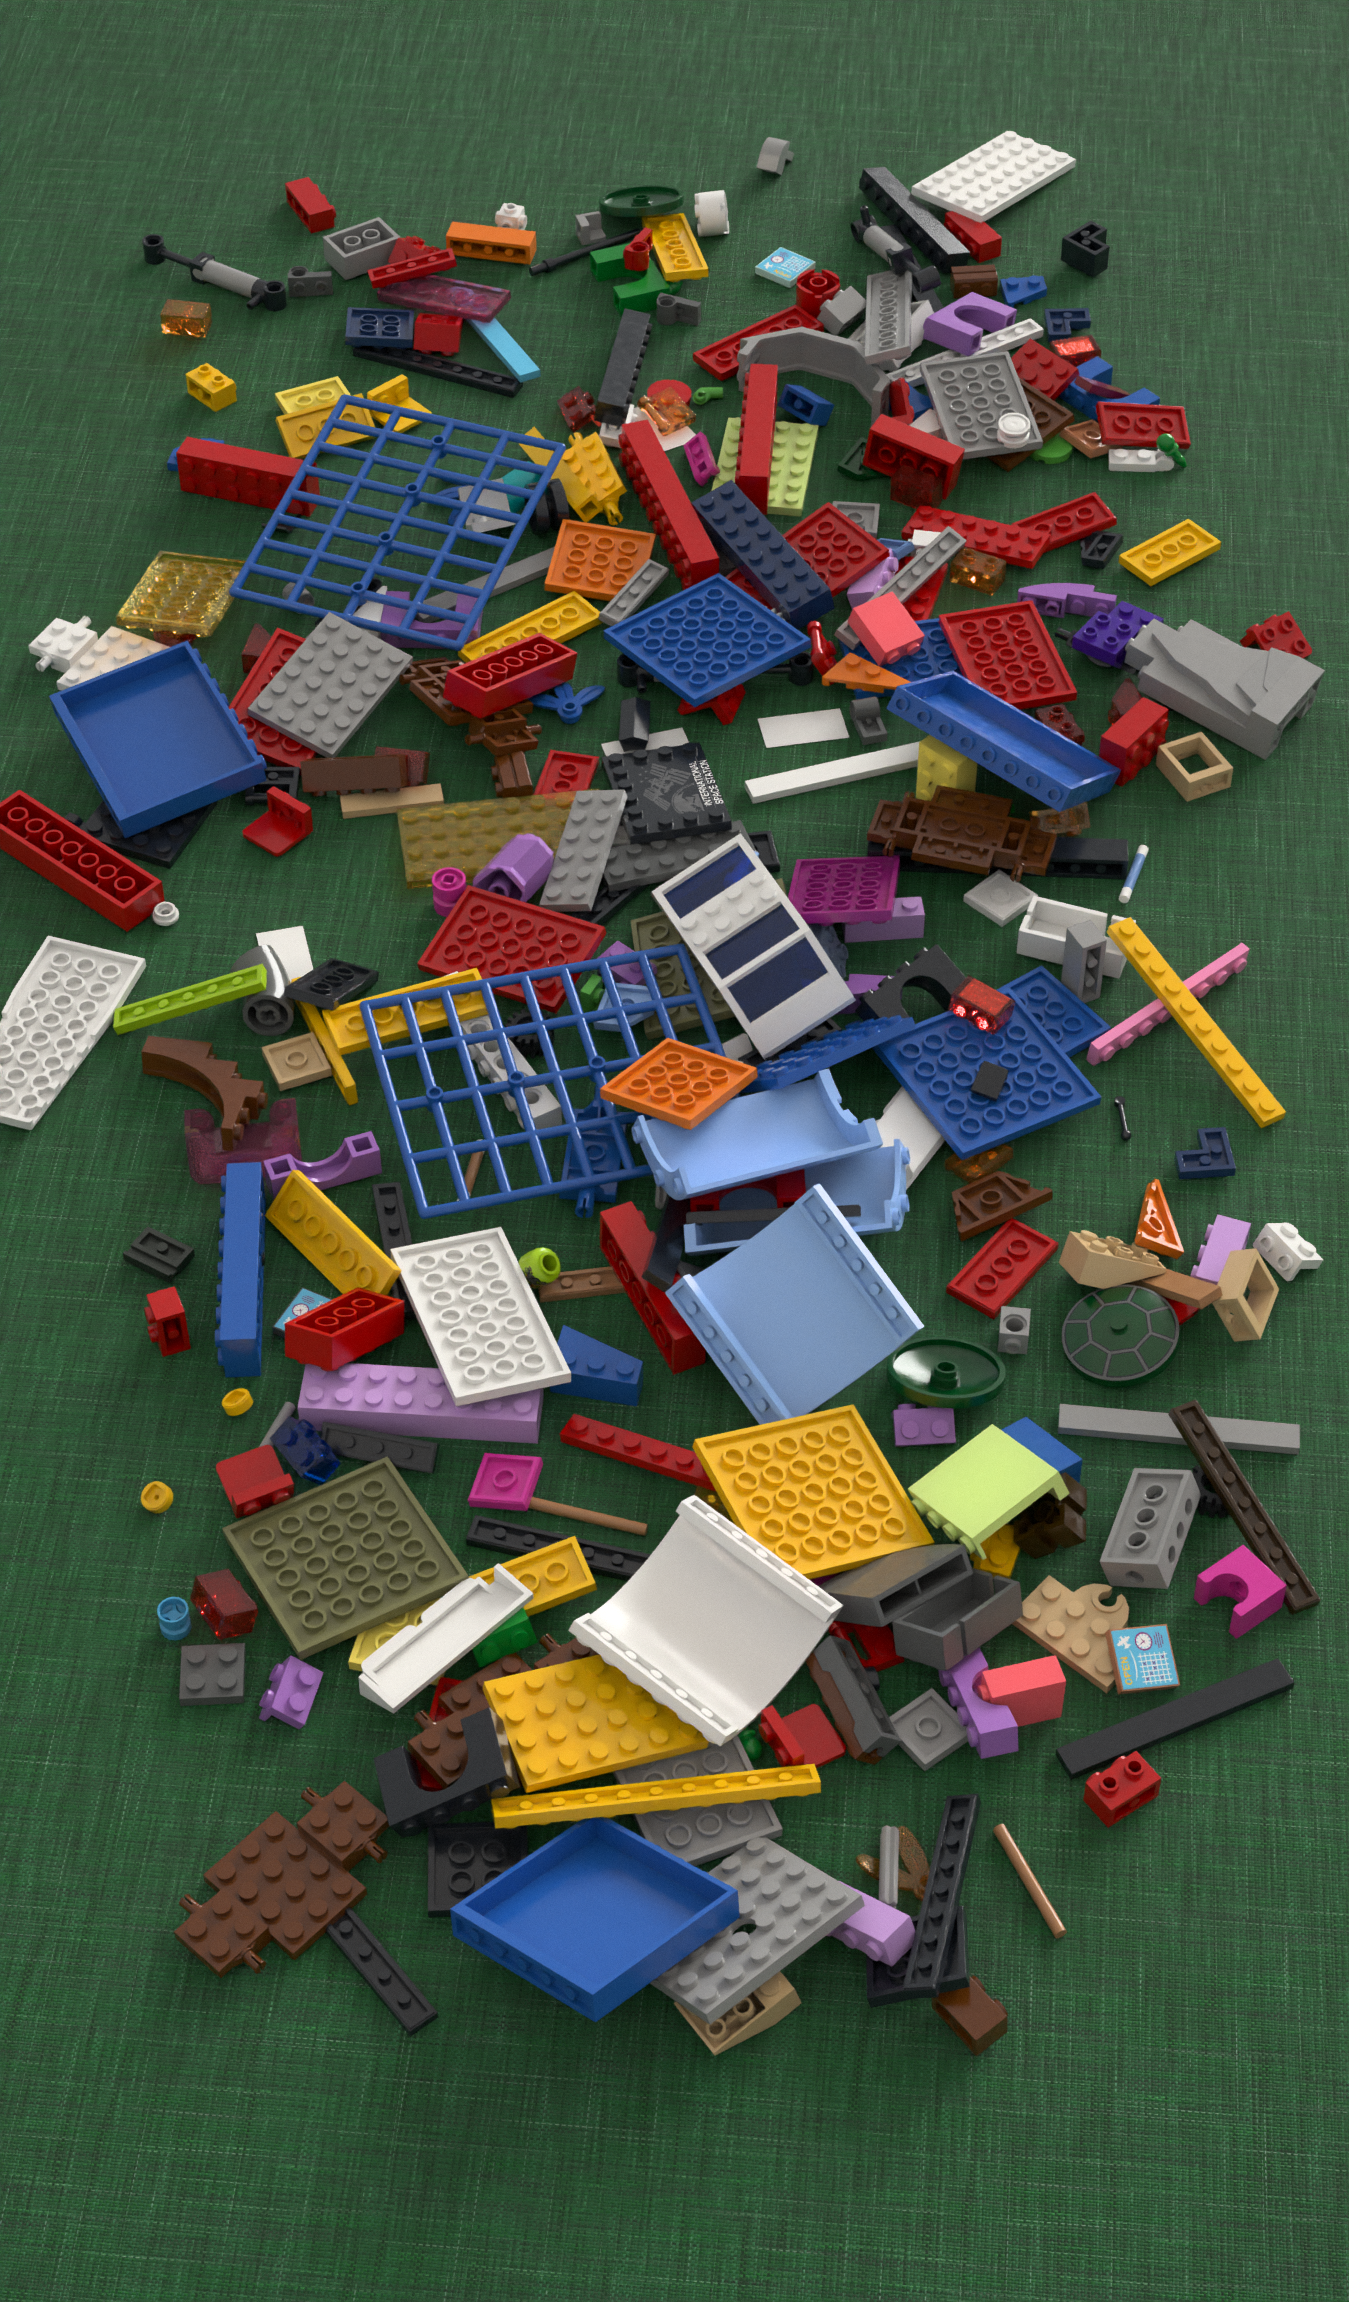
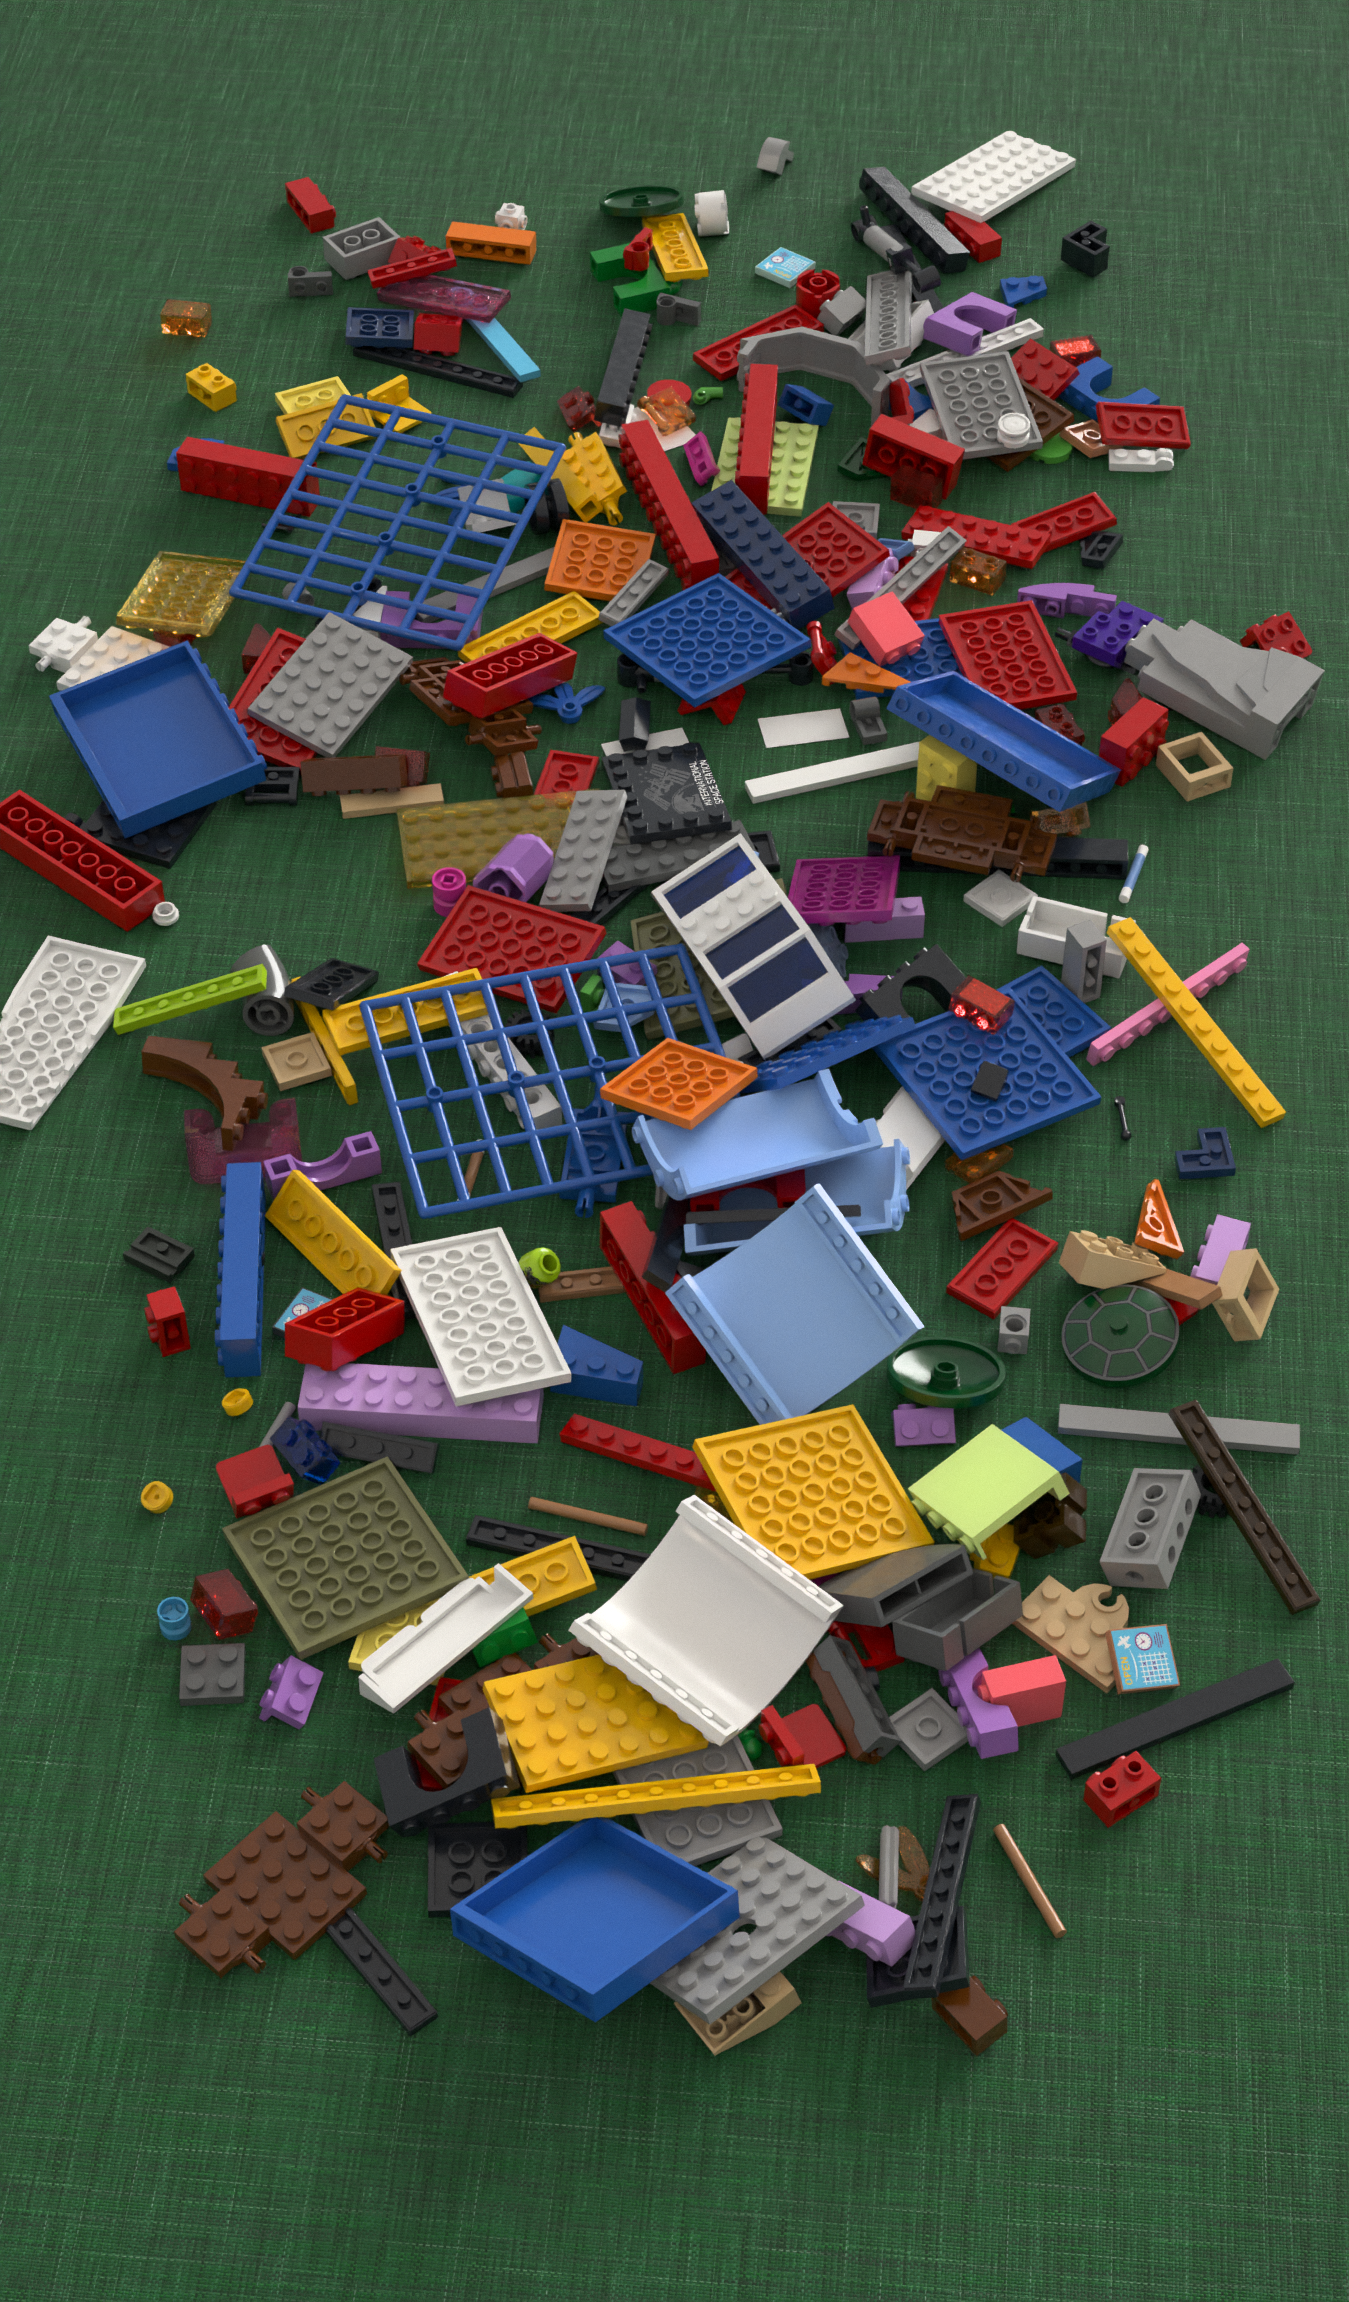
black piece [142,234,287,311] -> none
red bracket [242,786,313,856] -> none
white sticker [256,926,313,983] -> none
dark pink tile [468,1453,543,1511] -> none
black bar [529,228,641,276] -> none
light grey panel [575,211,606,245] -> none
reddish brown brick [950,264,998,299] -> none
dark blue plate [1044,308,1091,343] -> none
dark red tile [1074,375,1131,399] -> none
yellow plate [1118,519,1221,586] -> none
green bar [1156,433,1187,468] -> none
dark pink piece [1194,1545,1287,1639] -> none
white bracket [1253,1223,1323,1281] -> none

